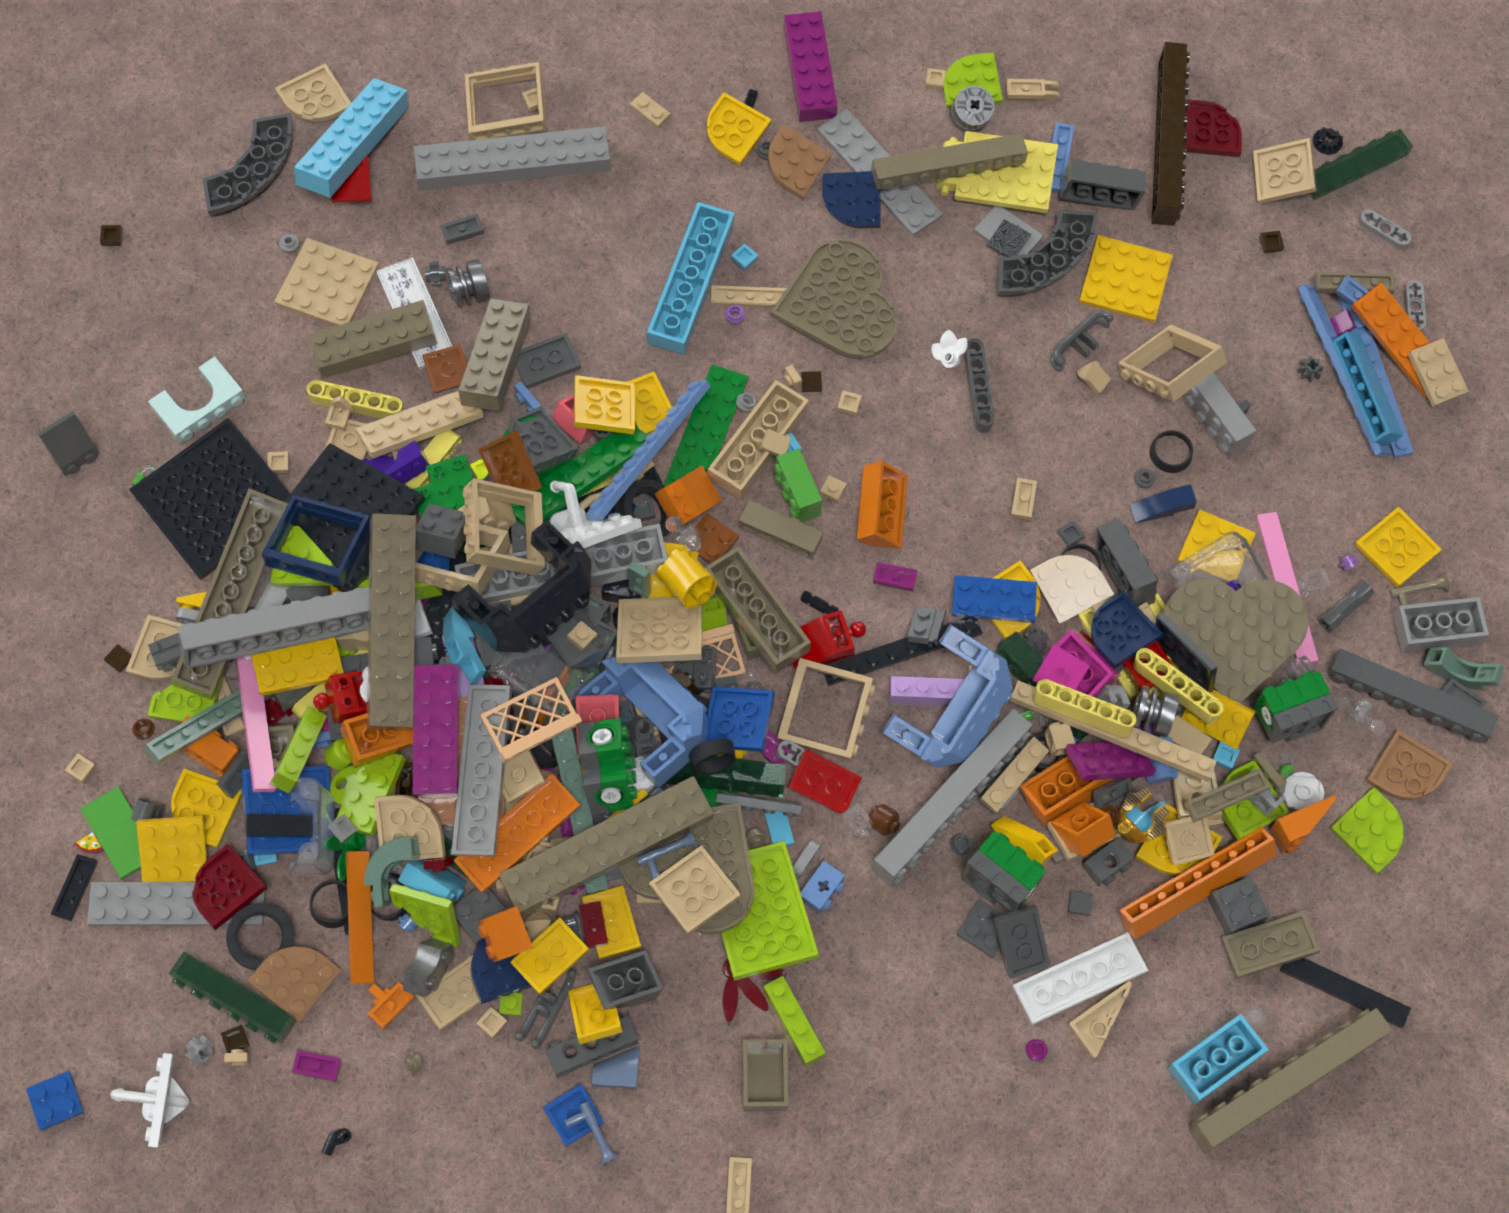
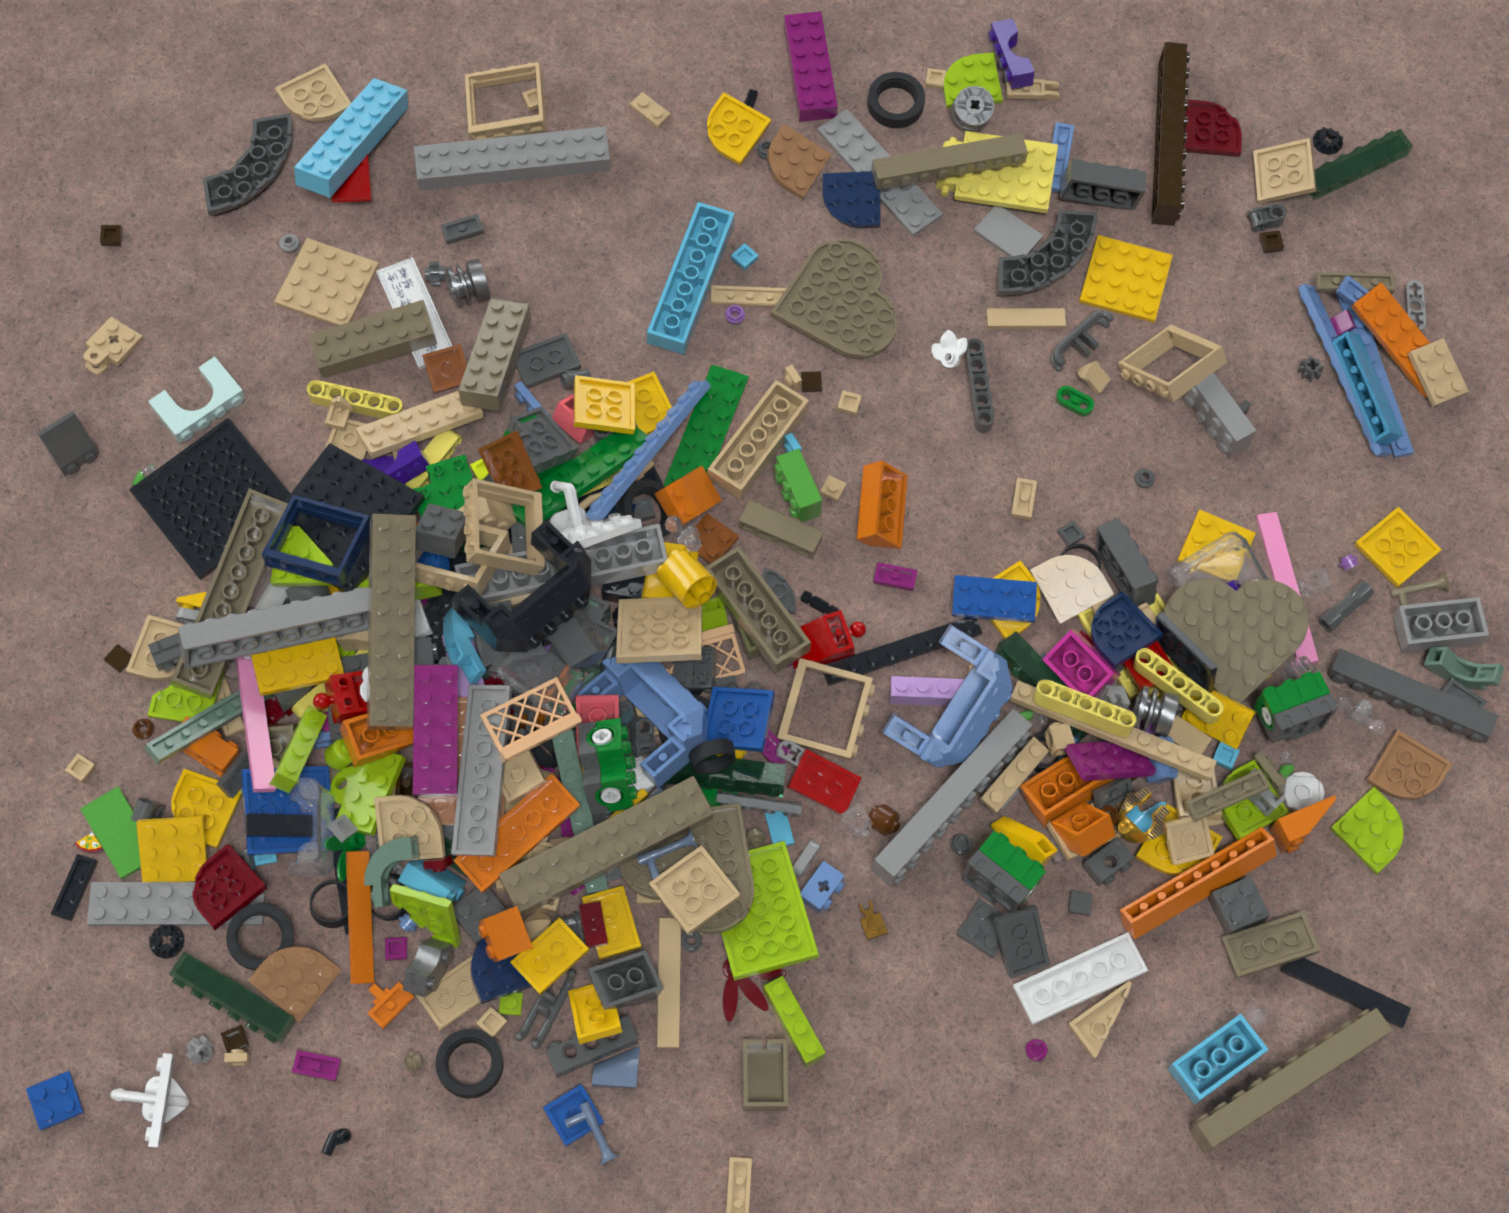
tan plate [268,451,289,474] -> none
tan plate [567,621,597,651] -> none
sand green plate [628,562,651,599] -> none
dark brown plate [672,670,698,695] -> none
light grey plate [736,393,756,412] -> none
tan tile [759,429,790,456] -> none
plate [908,606,946,645] -> none
dark grey piece [987,219,1031,257] -> none
dark grey gear [1022,628,1050,653] -> none
dark pink plate [1033,644,1091,690] -> none
dark blue slope [1129,484,1197,524] -> none
black tyre [1149,430,1193,473] -> none
light grey beam [1359,210,1411,249] -> none
none -> tan plate [83,317,143,376]
none -> black gear [149,924,185,959]
none -> magenta tile [385,937,408,961]
none -> black tyre [435,1029,504,1099]
none -> dark grey cone [560,369,591,390]
none -> tan tile [657,918,681,1049]
none -> dark grey plate [681,932,702,952]
none -> dark grey tile [762,567,796,615]
none -> pearl gold plate [859,900,888,941]
none -> black tyre [867,72,925,129]
none -> tan tile [986,308,1066,329]
none -> arch [988,19,1034,89]
none -> green plate [1056,386,1094,416]
none -> dark grey piece [1247,204,1287,232]

